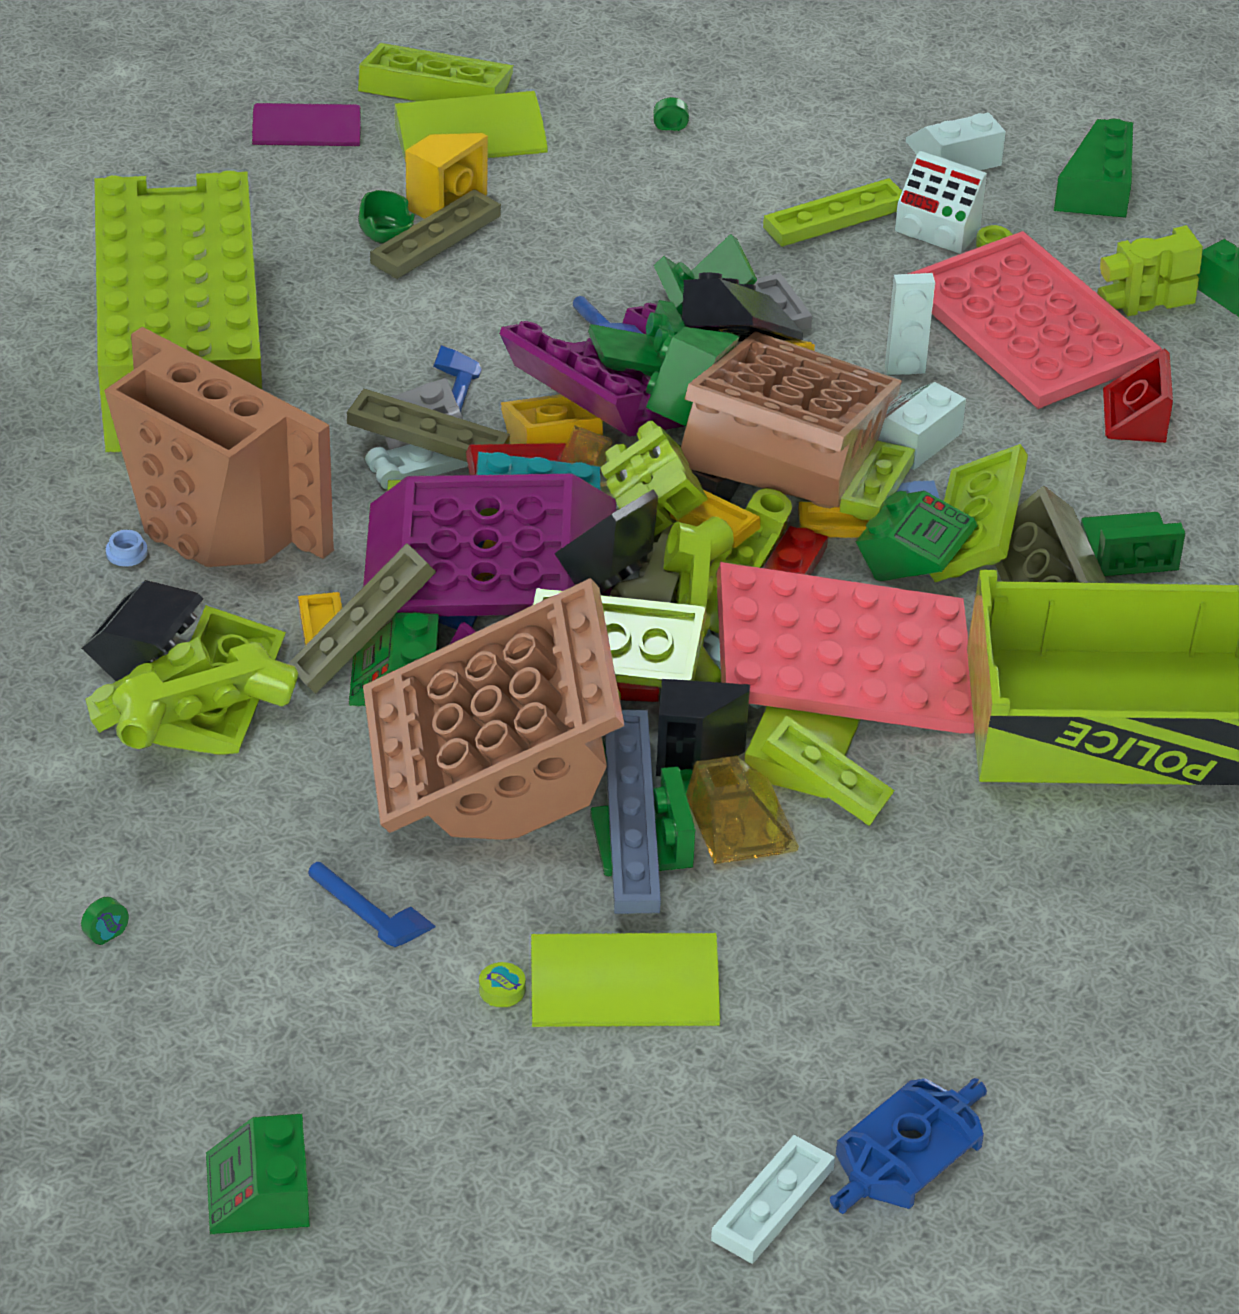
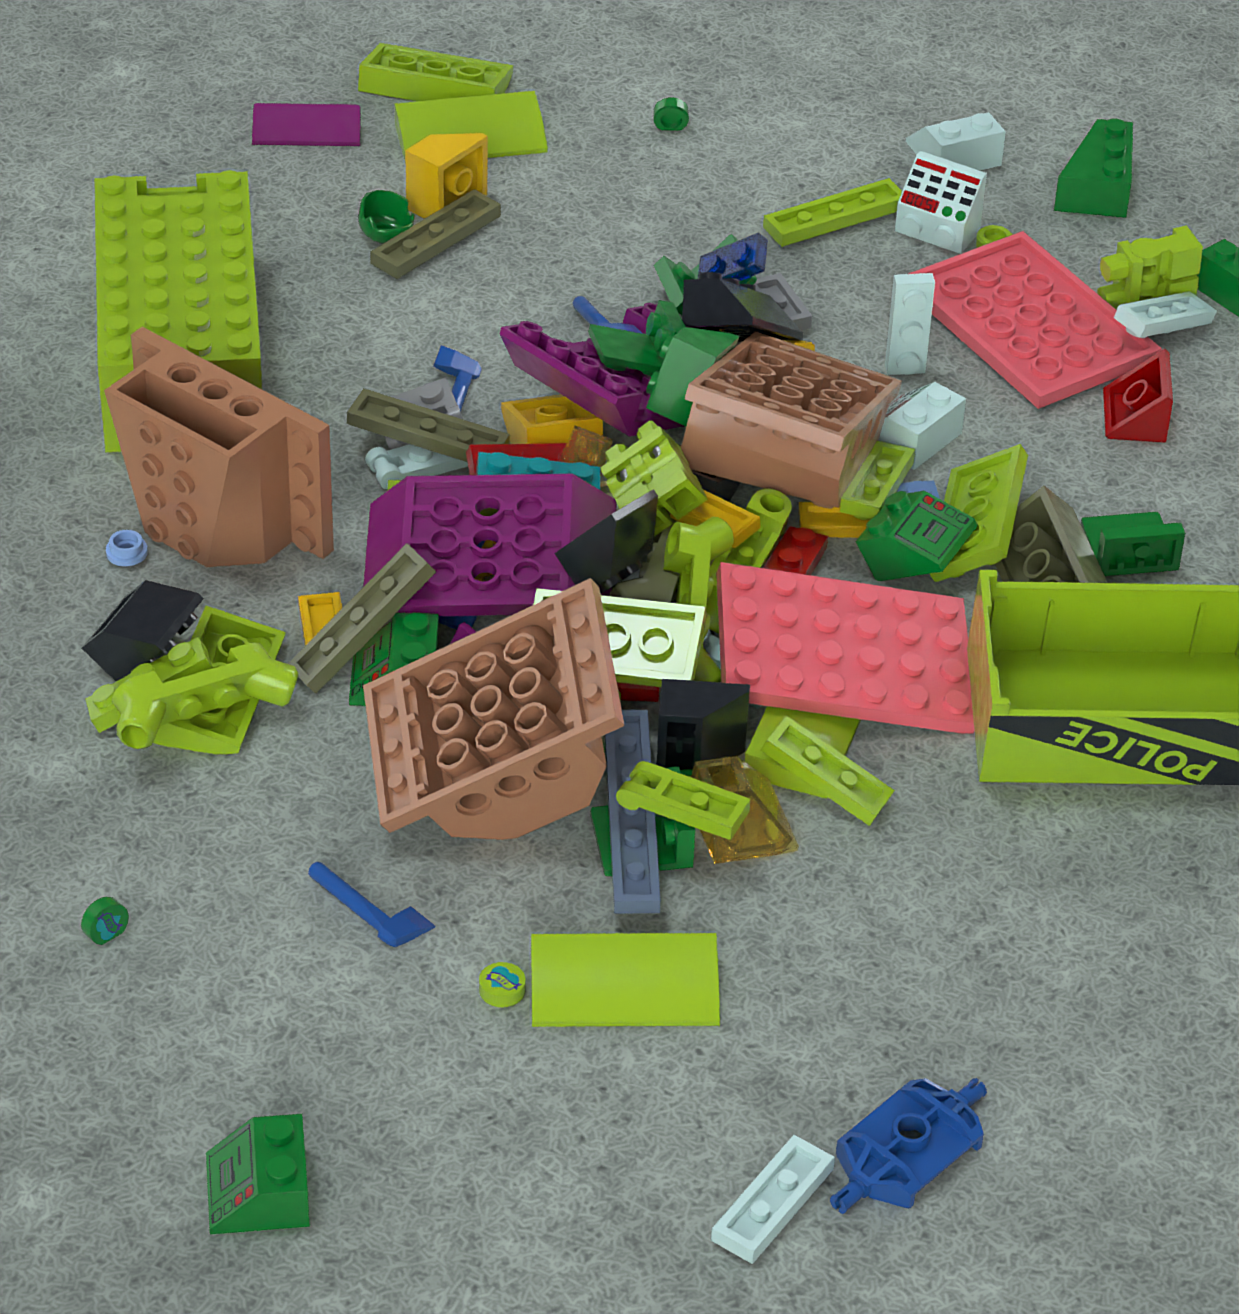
none -> lime plate [616,761,751,840]
none -> clear blue plate [698,232,768,281]
none -> light aqua plate [1114,291,1217,338]

